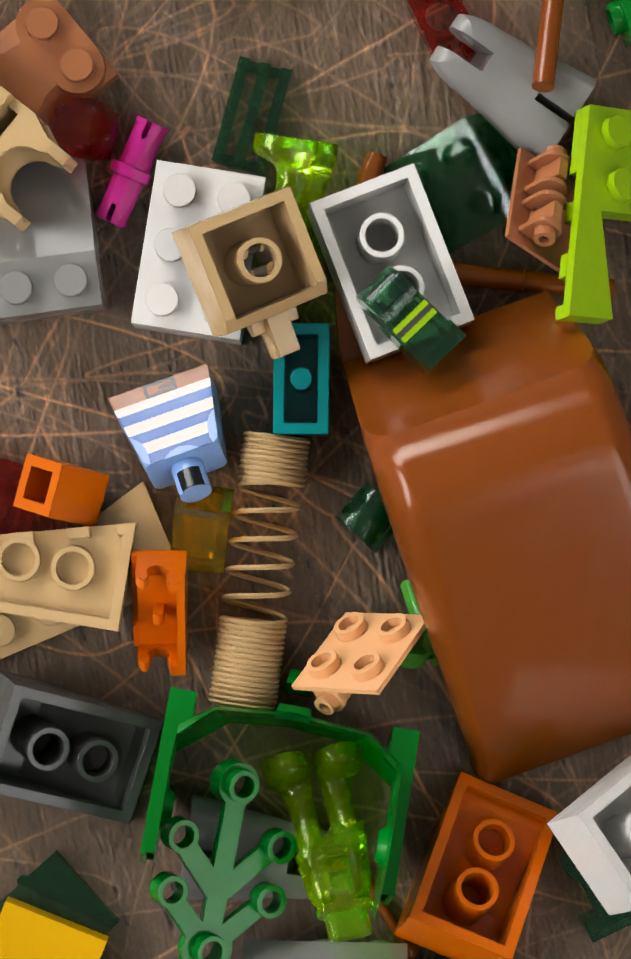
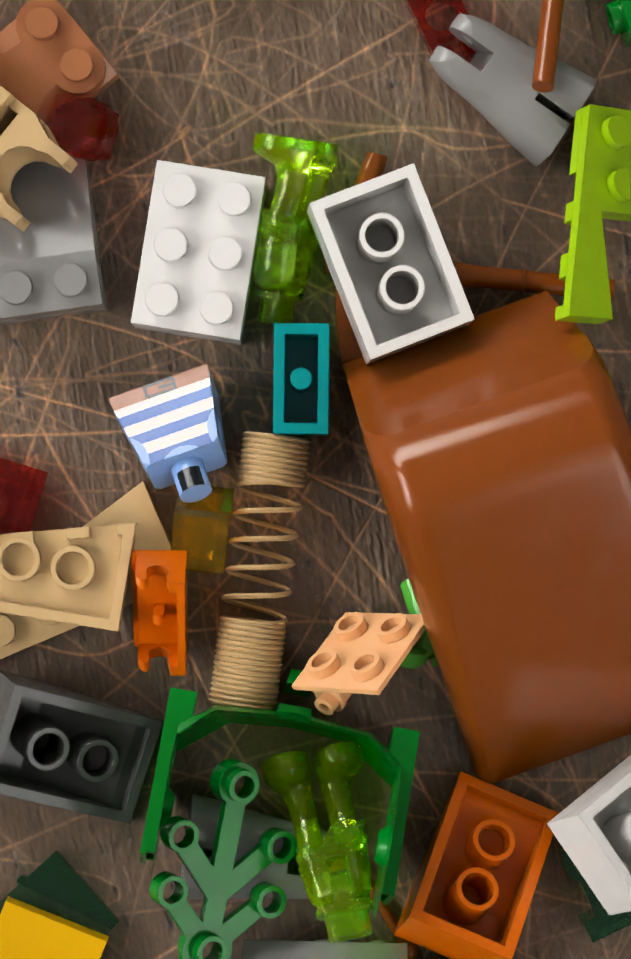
orange brick [13,453,110,527] -> none
dark pink pin [94,116,169,229] -> none
tan hinge [172,186,327,359] -> none
clear green tile [212,56,292,177] -> none
clear green leg [335,482,393,553] -> none
clear green leg [356,266,466,375] -> none
clear green bracket [383,113,517,254] -> none
nougat hinge [505,145,575,273] -> none

